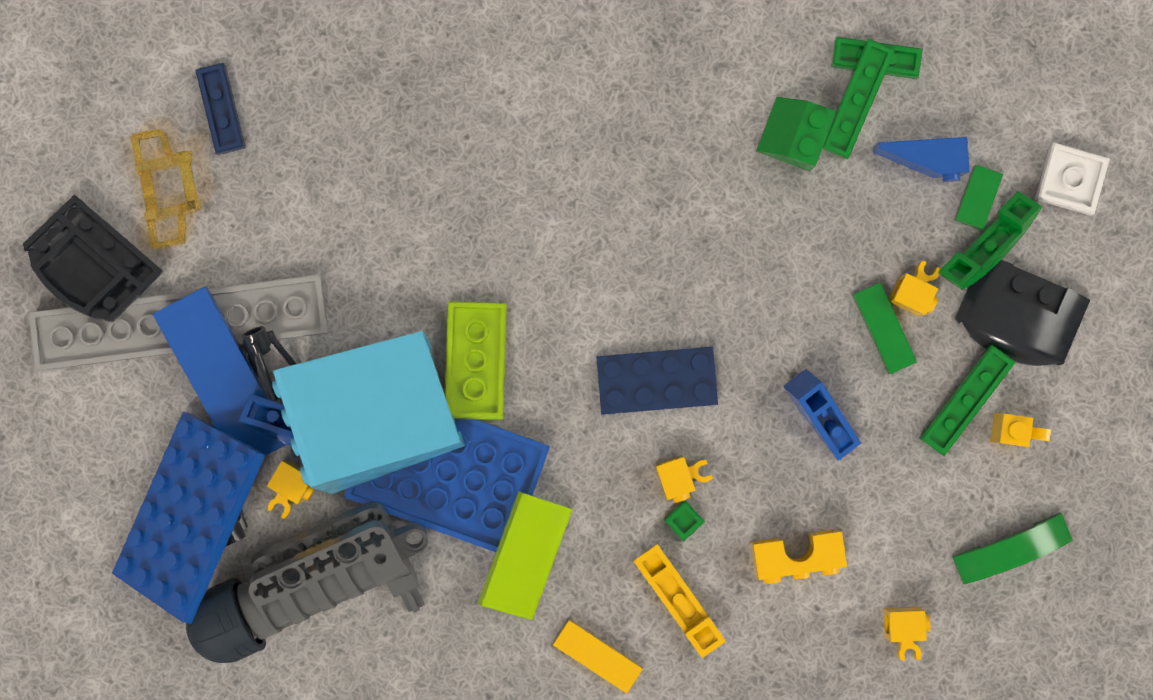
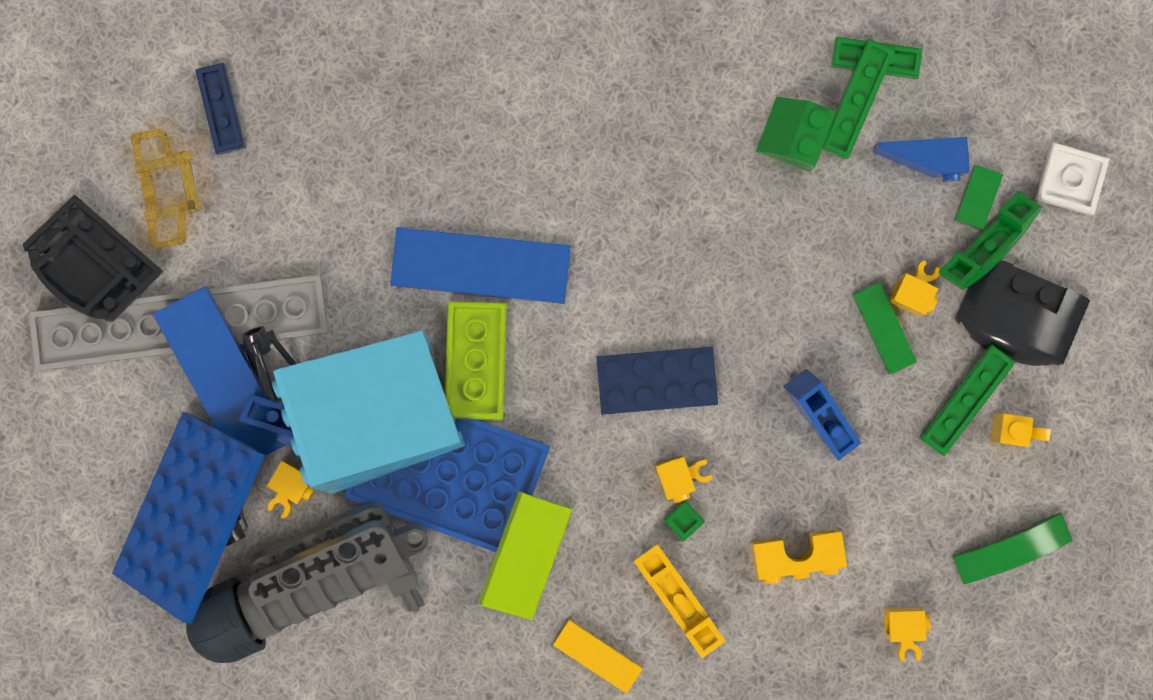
none -> blue tile [390,227,571,304]

